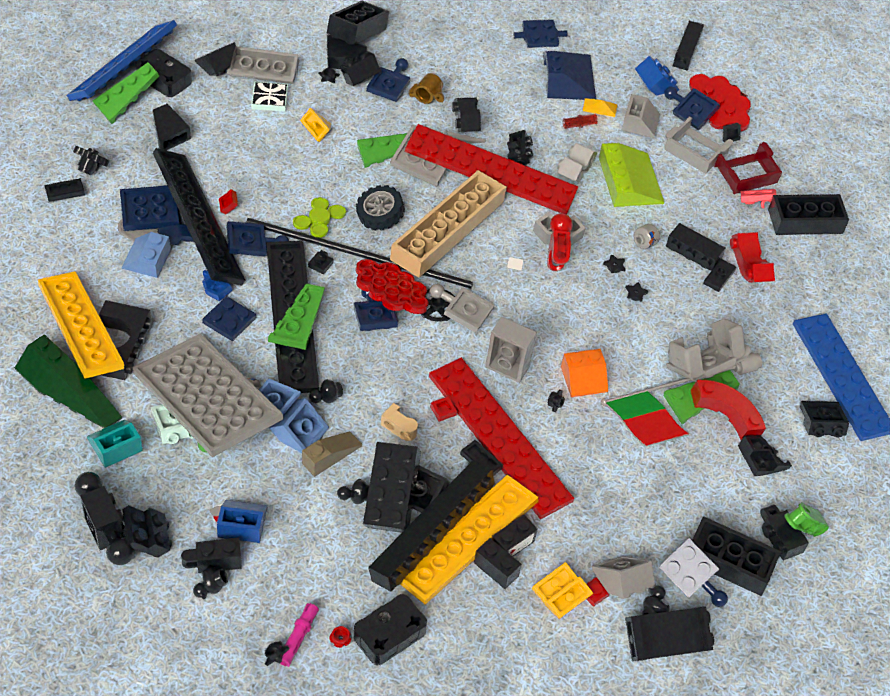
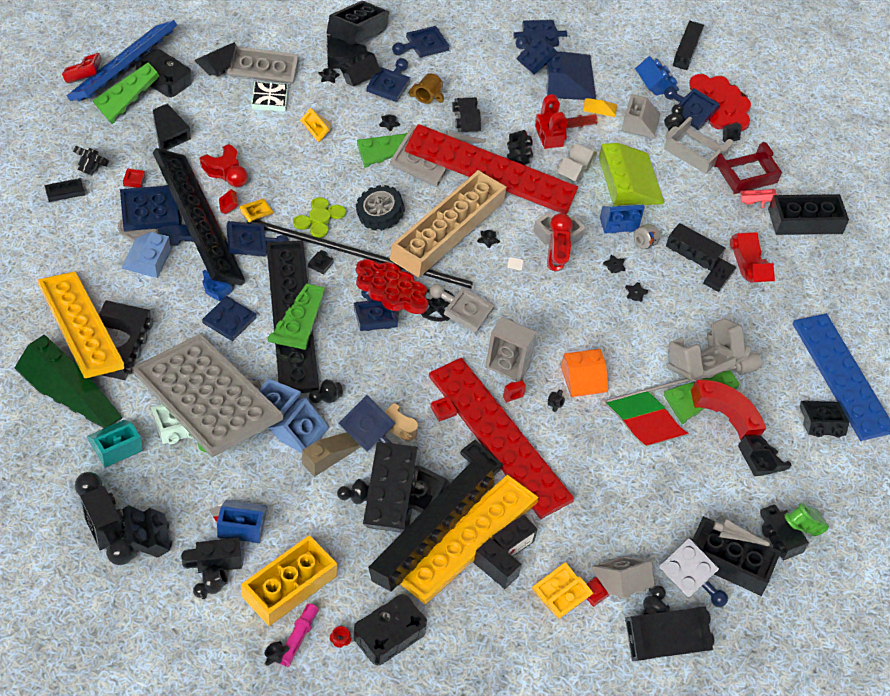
none -> red brick [62,53,102,83]
none -> red plate [123,168,145,188]
none -> red piece [199,144,248,188]
none -> yellow slope [239,198,274,222]
none -> yellow brick [241,535,337,626]
none -> dark blue plate [338,395,395,452]
none -> black plate [379,114,401,131]
none -> dark blue plate [392,25,449,58]
none -> black plate [477,230,500,248]
none -> red plate [503,380,526,403]
none -> dark blue plate [515,36,557,75]
none -> red brick [535,94,568,149]
none -> blue slope [600,204,645,233]
none -> black animal [664,105,685,131]
none -> light grey piece [713,519,770,546]

